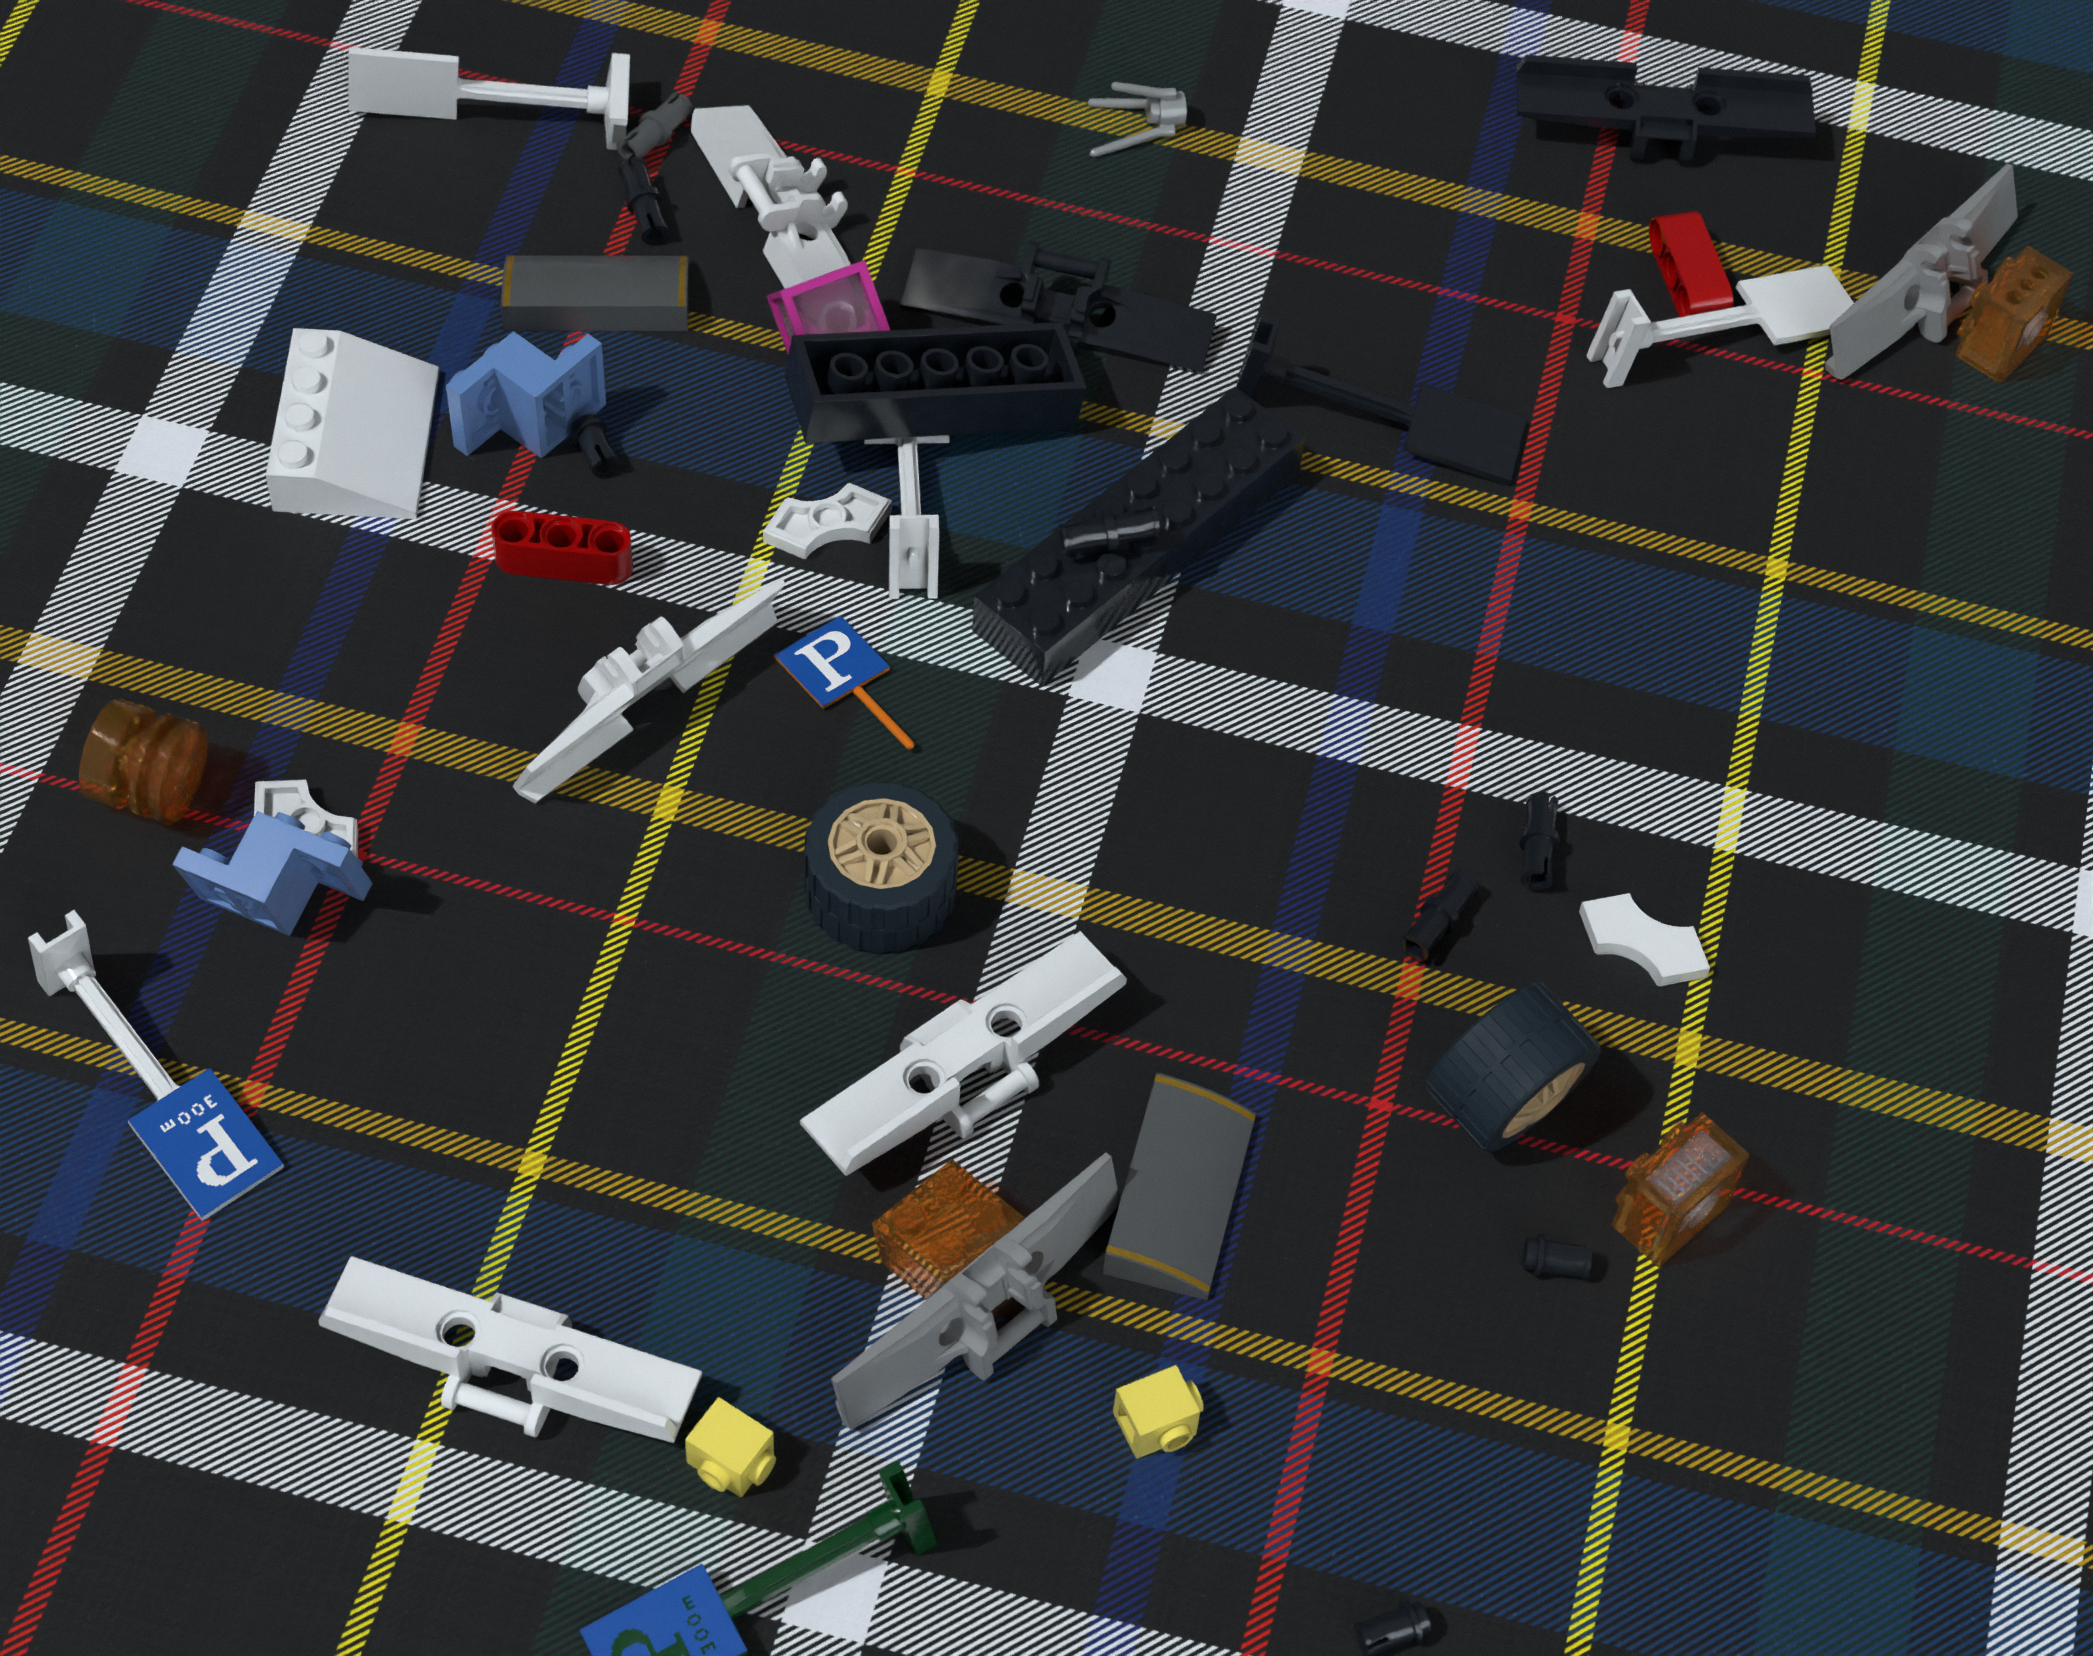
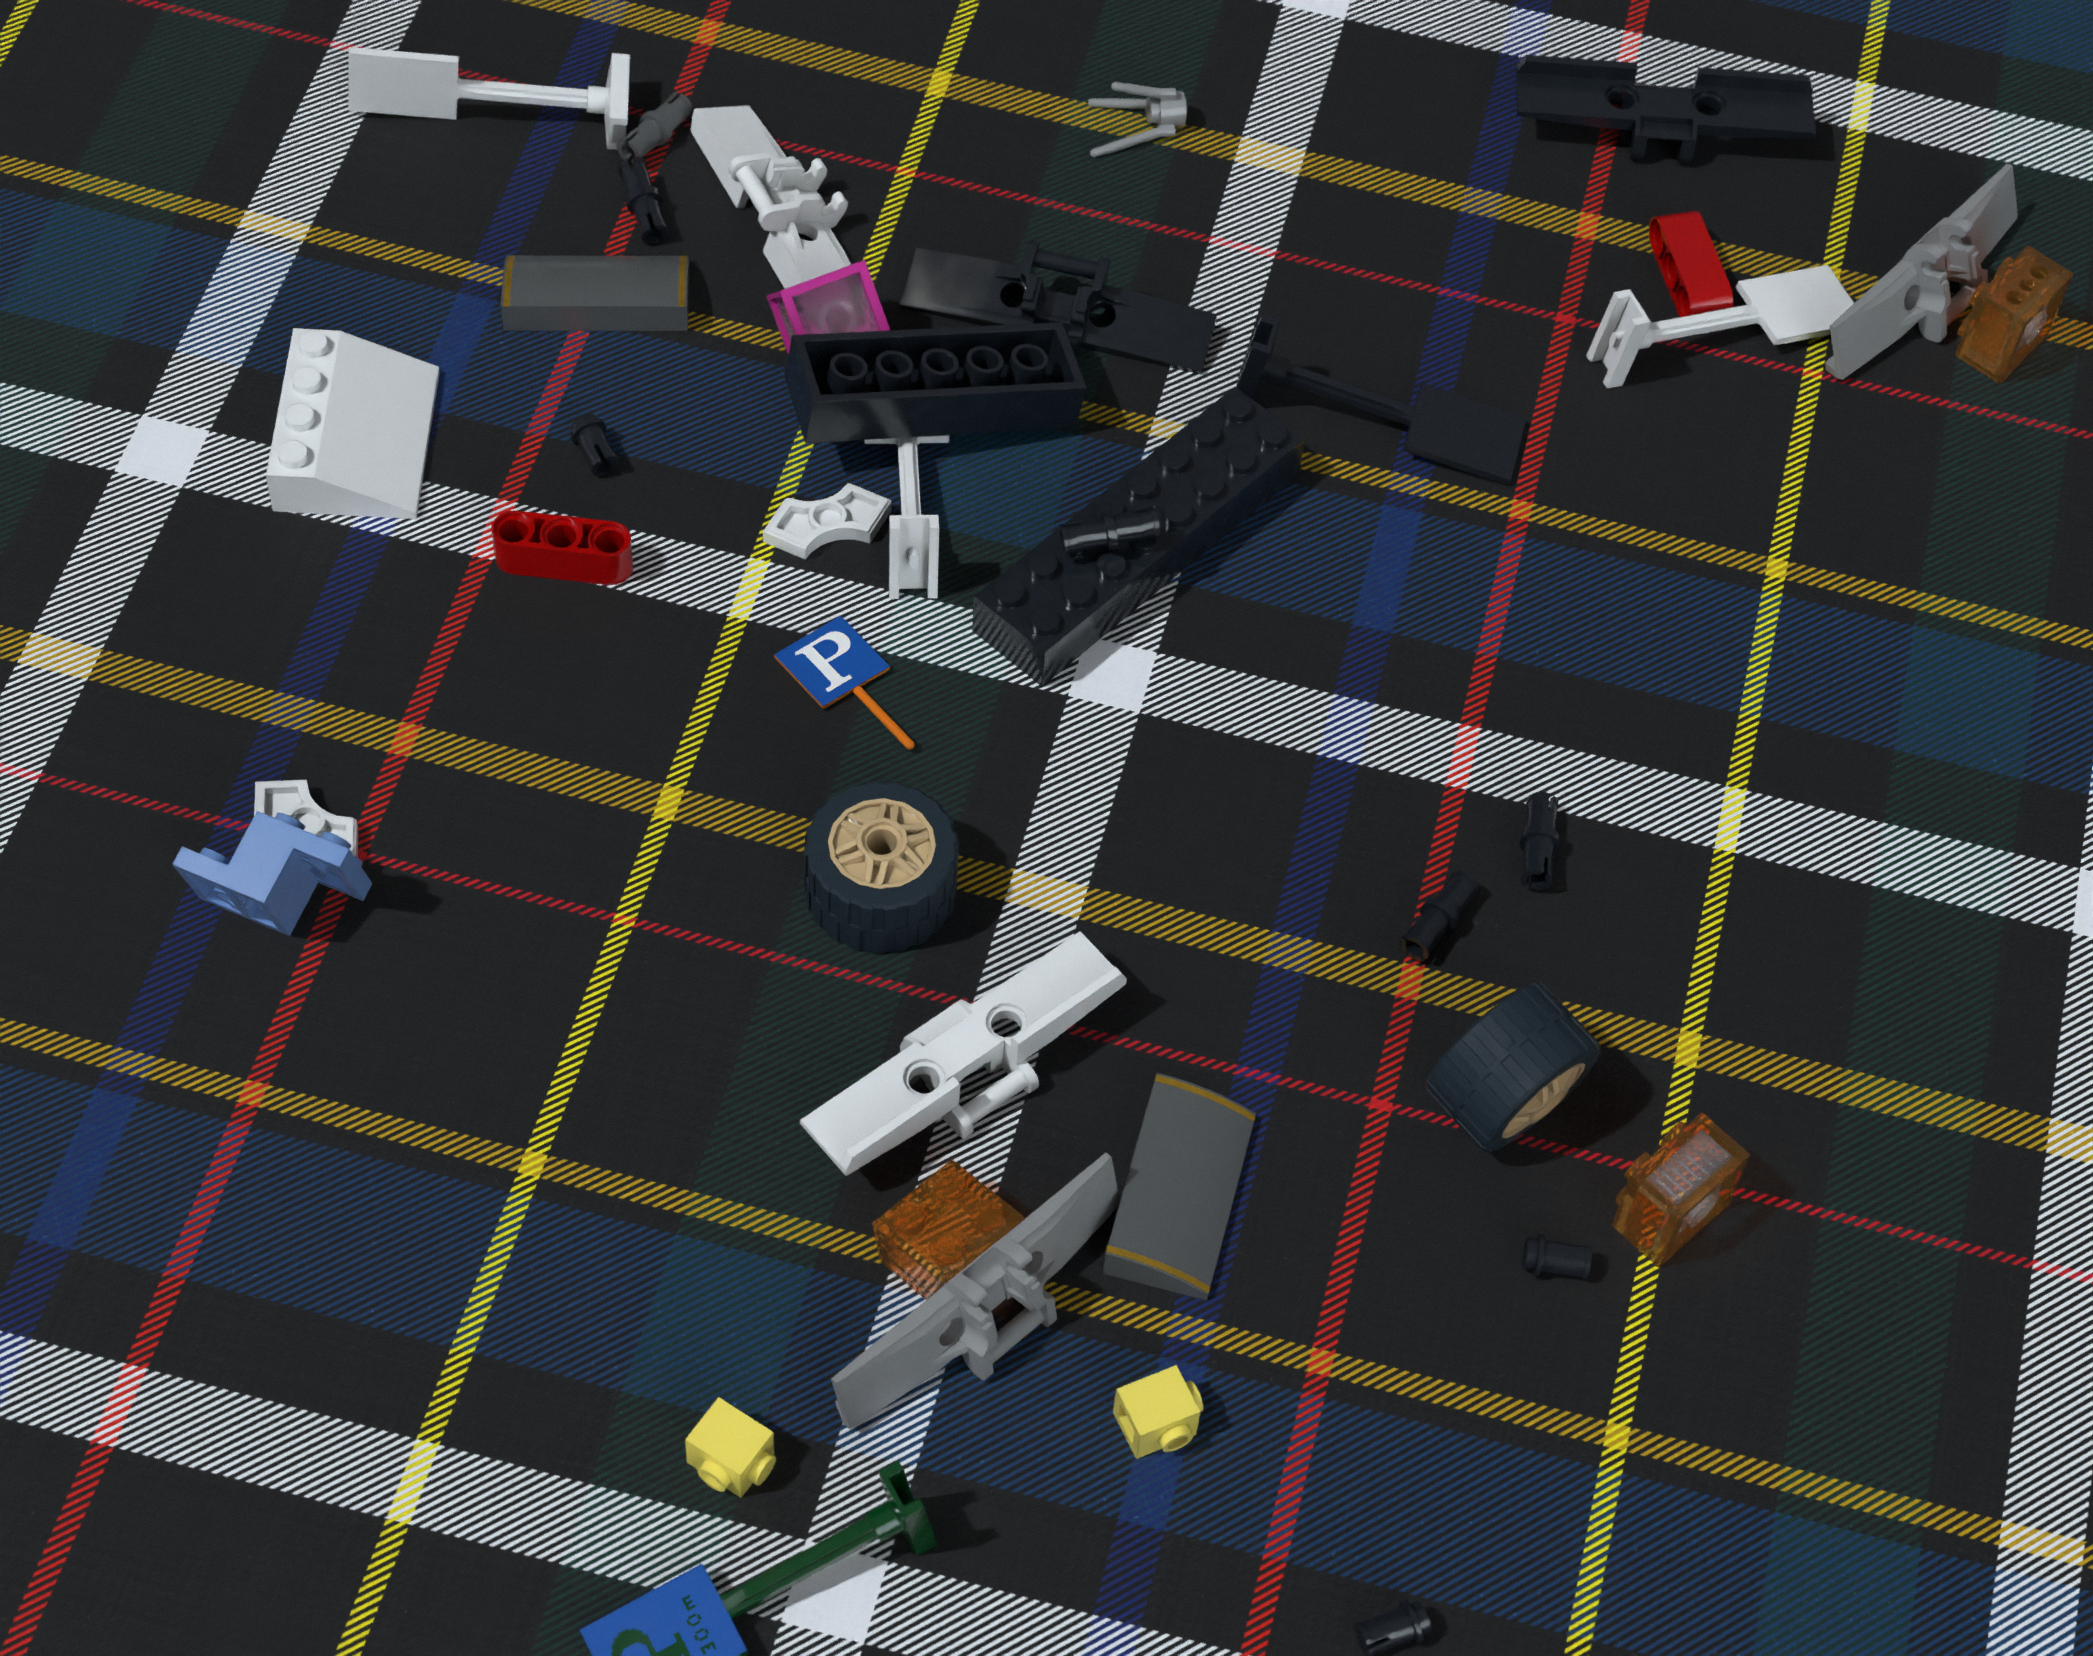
piece [28,910,284,1221] -> none
clear orange wheel [79,698,208,825] -> none
white piece [318,1256,702,1443] -> none
medium blue bracket [446,331,606,458] -> none
white piece [512,578,786,804] -> none
white tile [1579,893,1710,987] -> none

